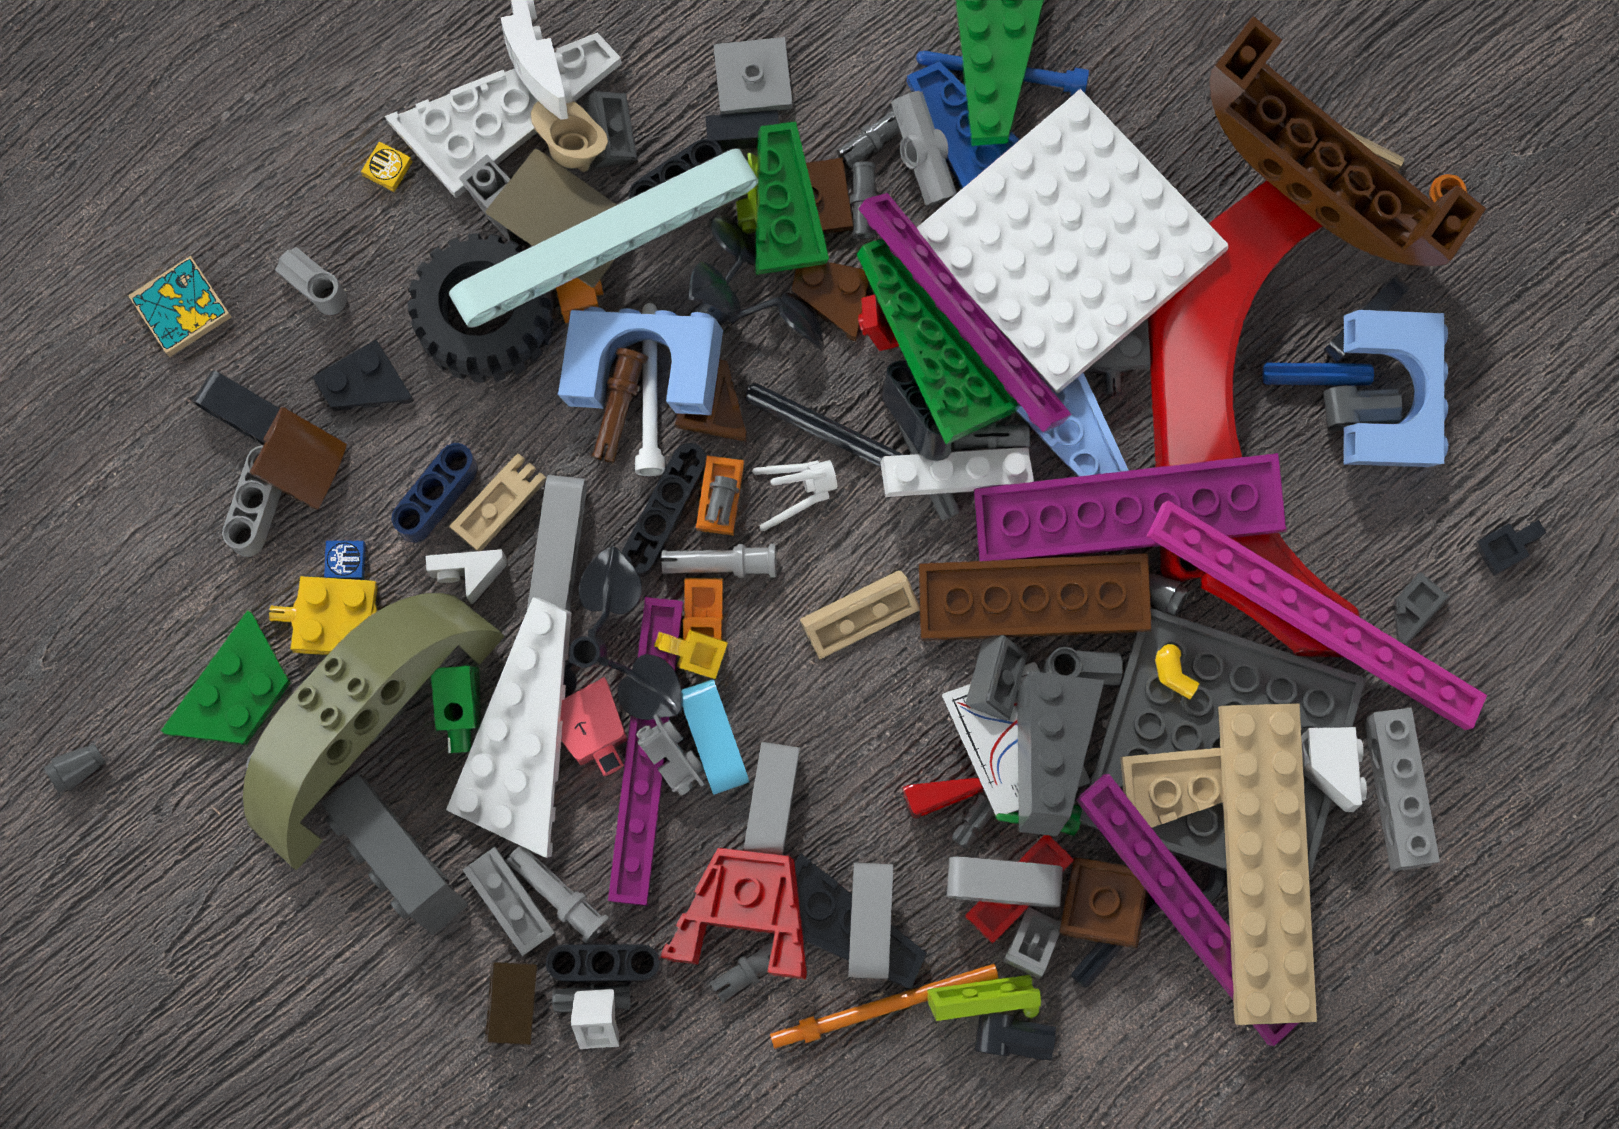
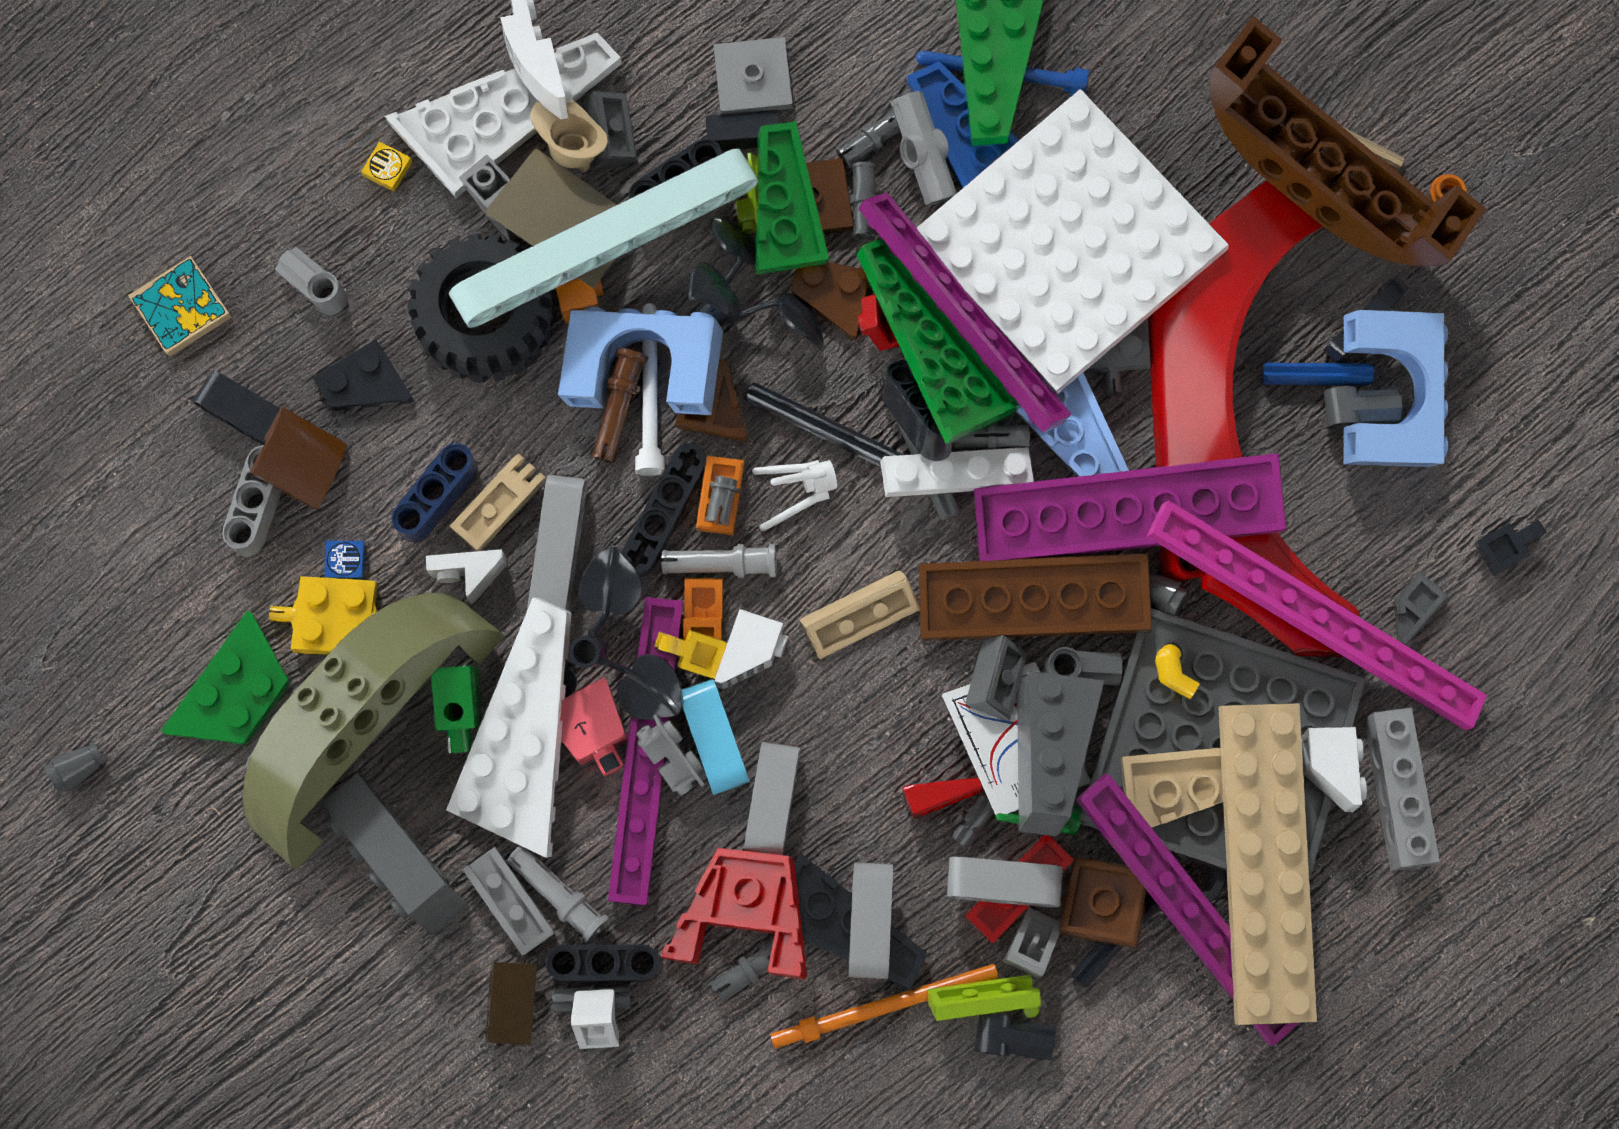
none -> white slope [715,609,788,689]

